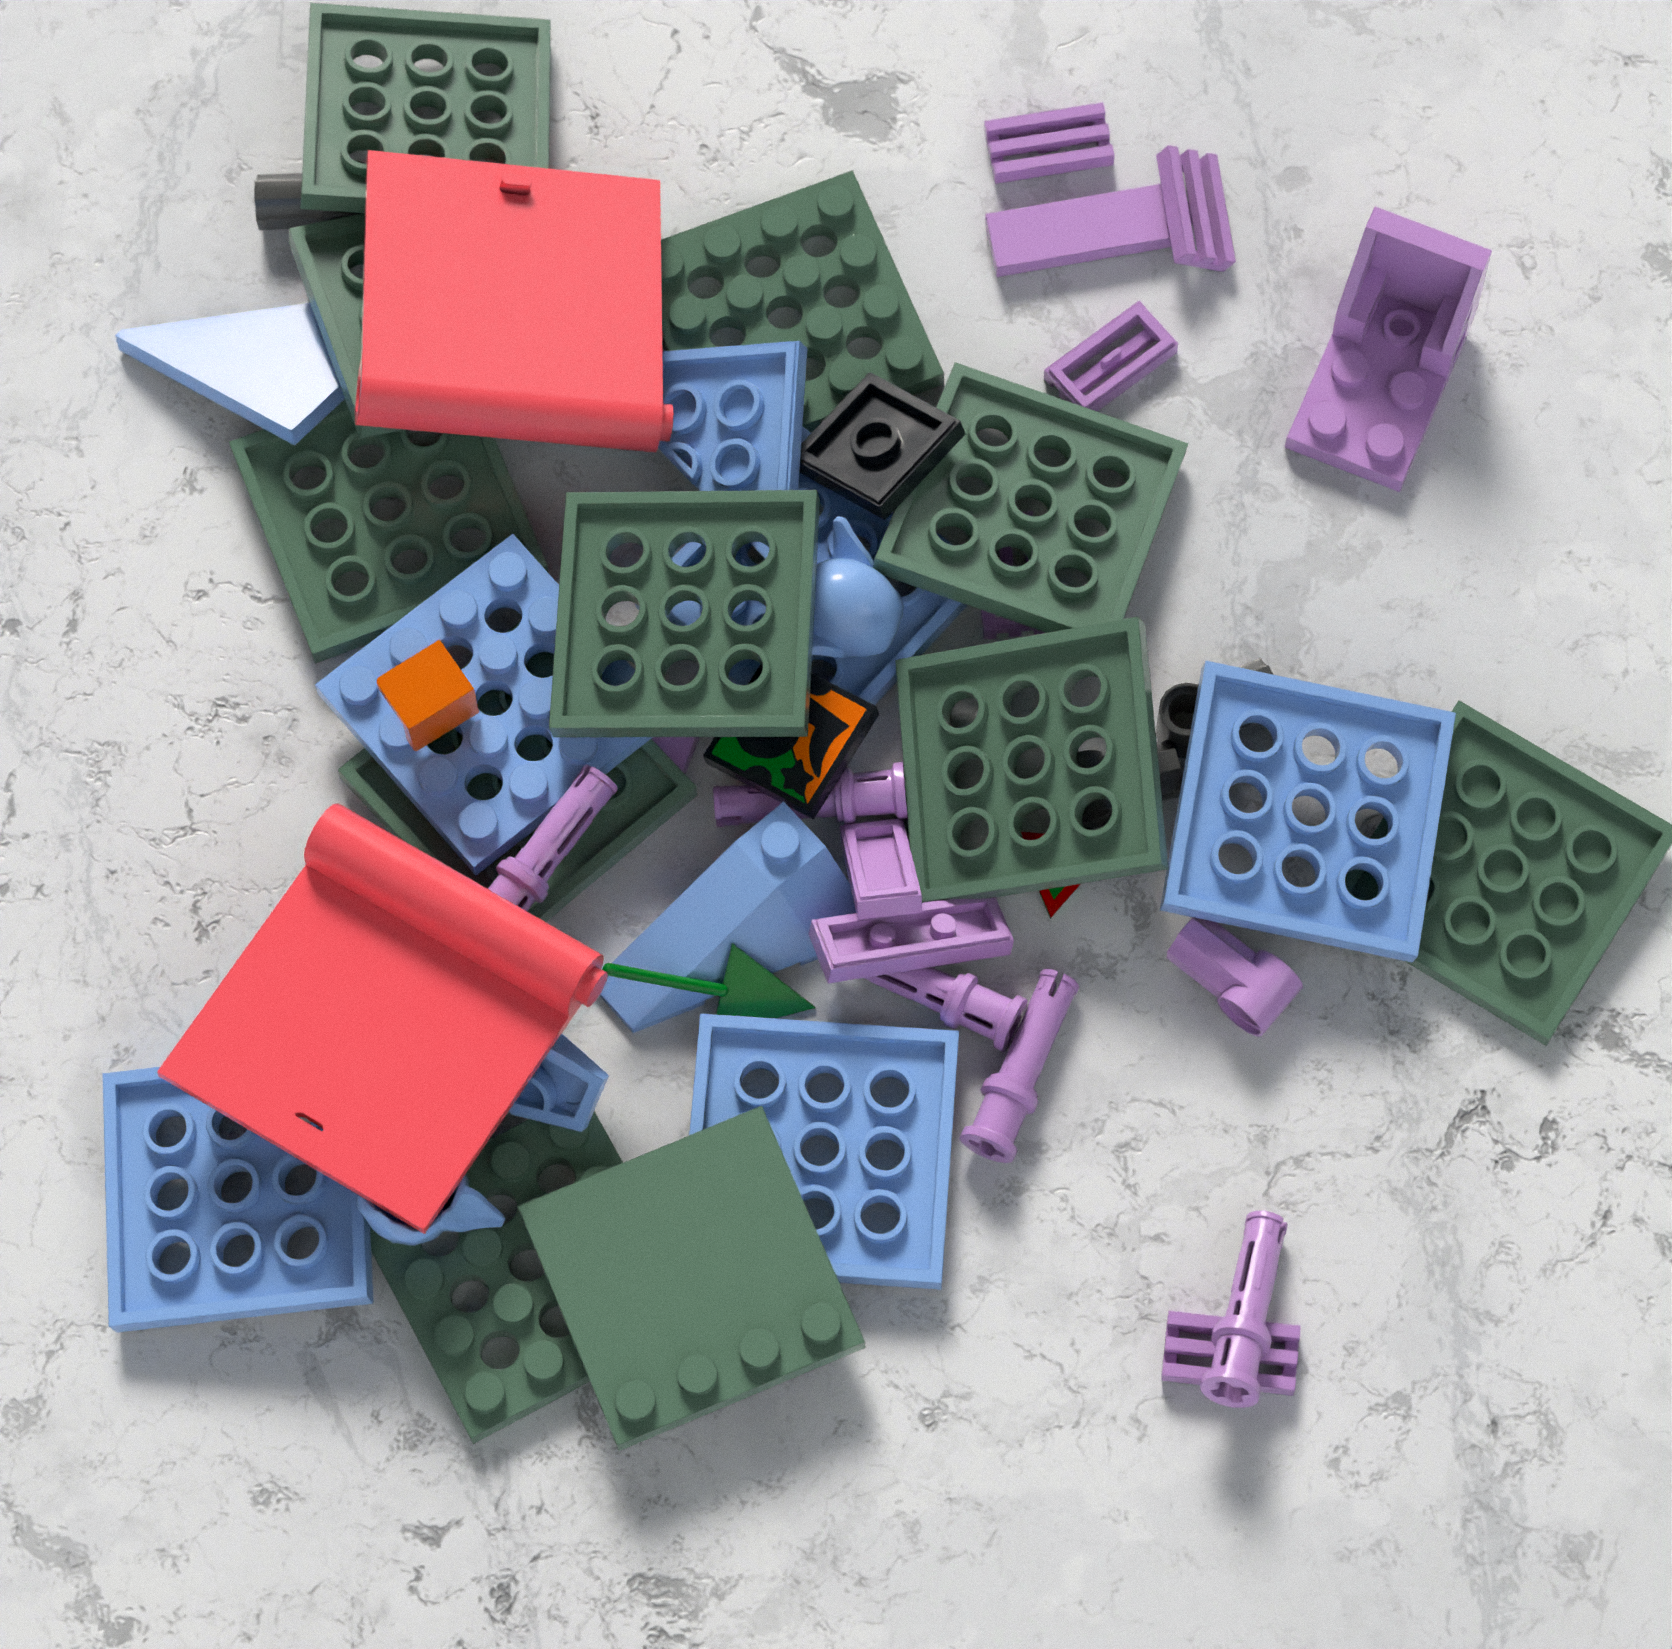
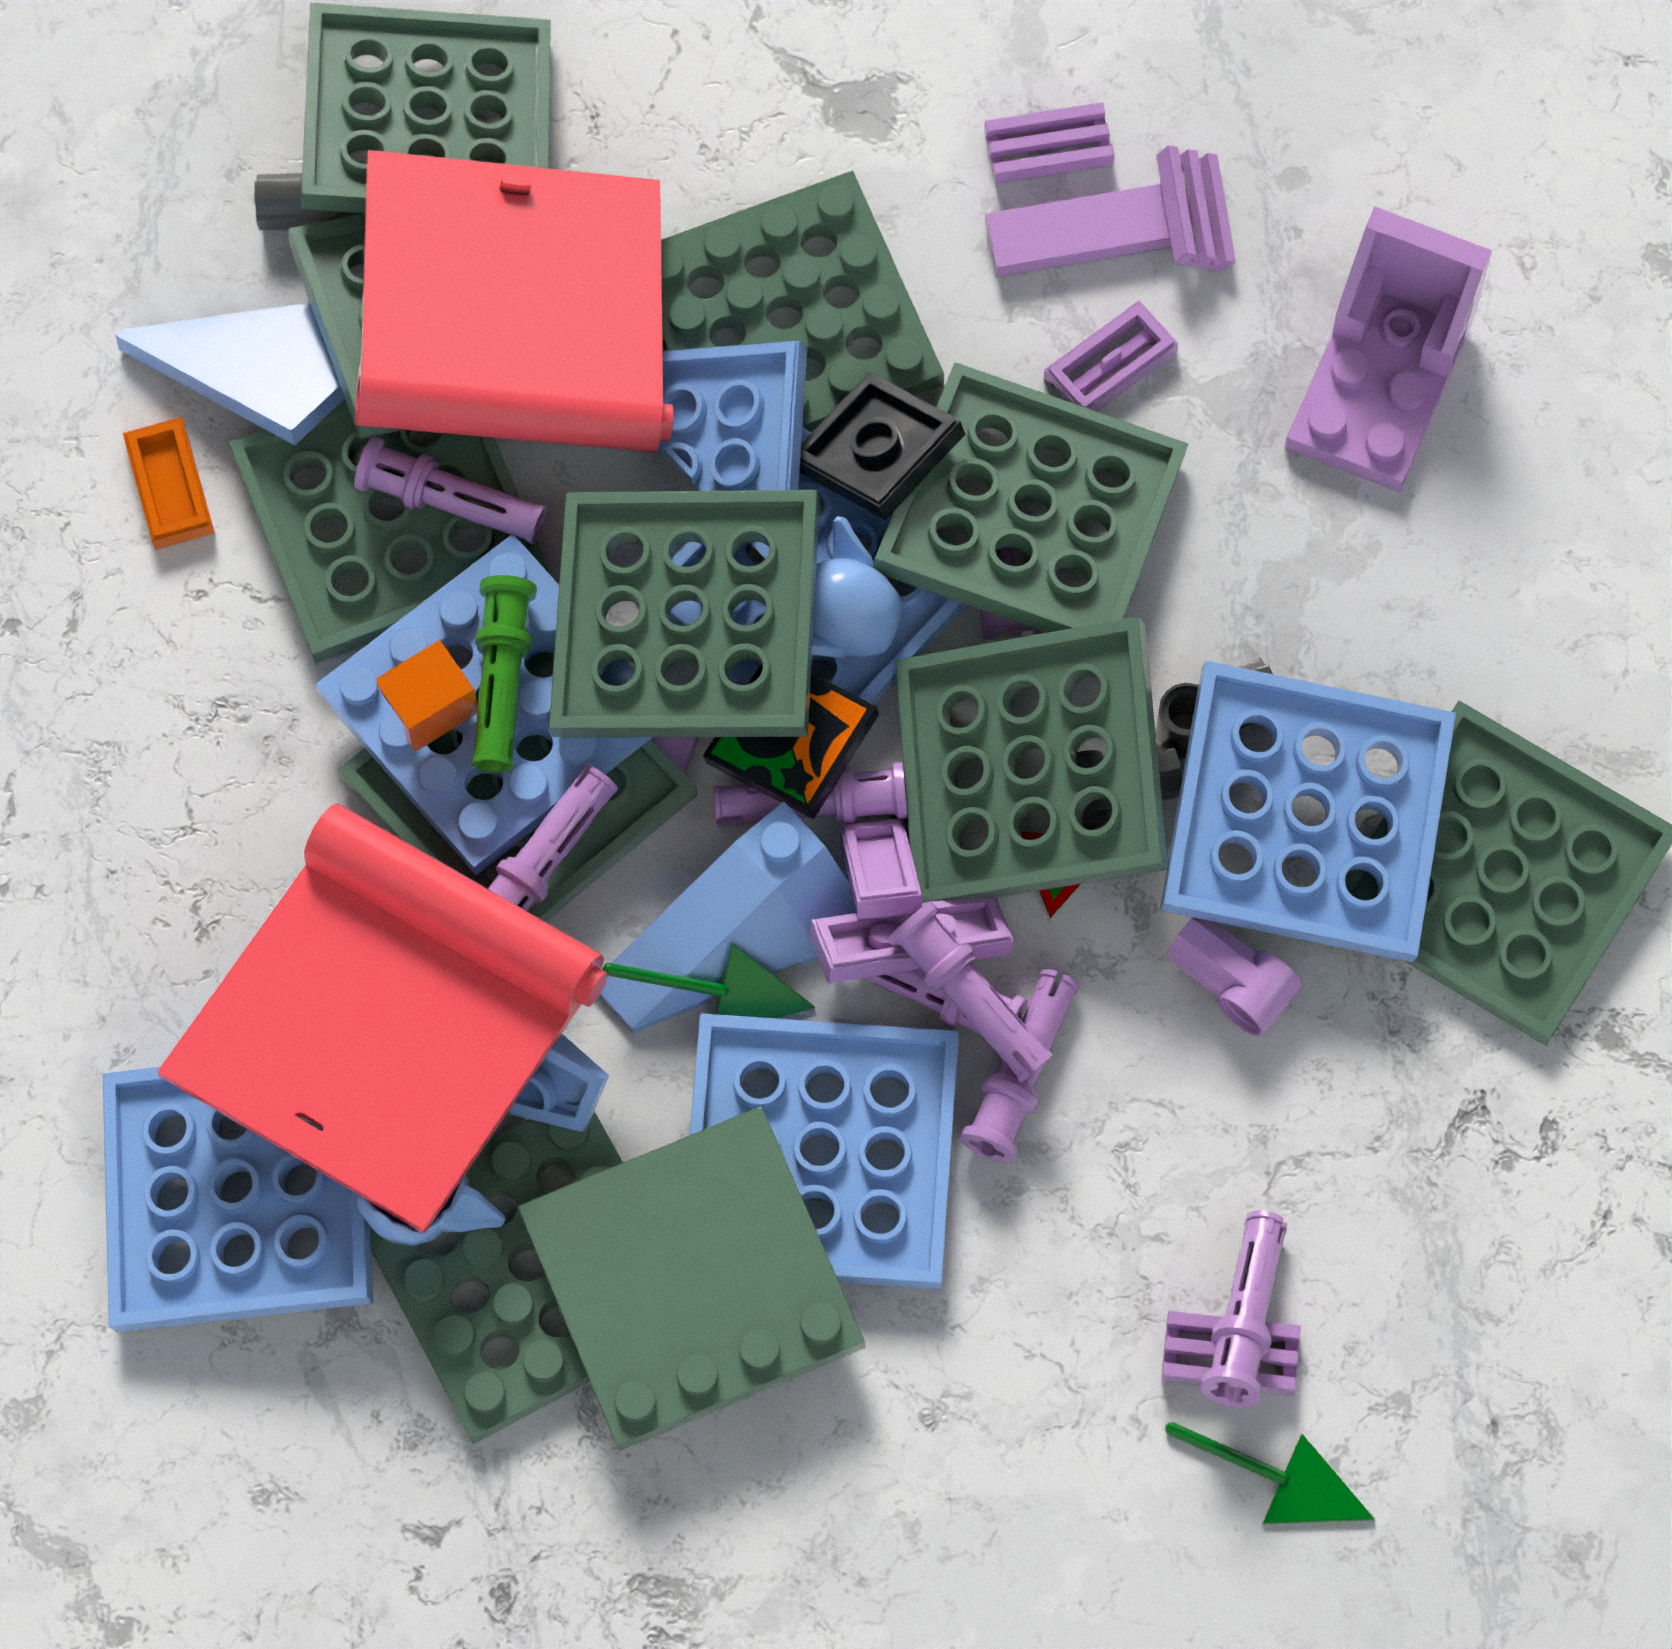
none -> orange tile [123,417,215,550]
none -> lavender pin [354,436,547,544]
none -> bright green pin [471,575,537,773]
none -> lavender pin [887,901,1053,1083]
none -> green piece [1165,1422,1375,1524]

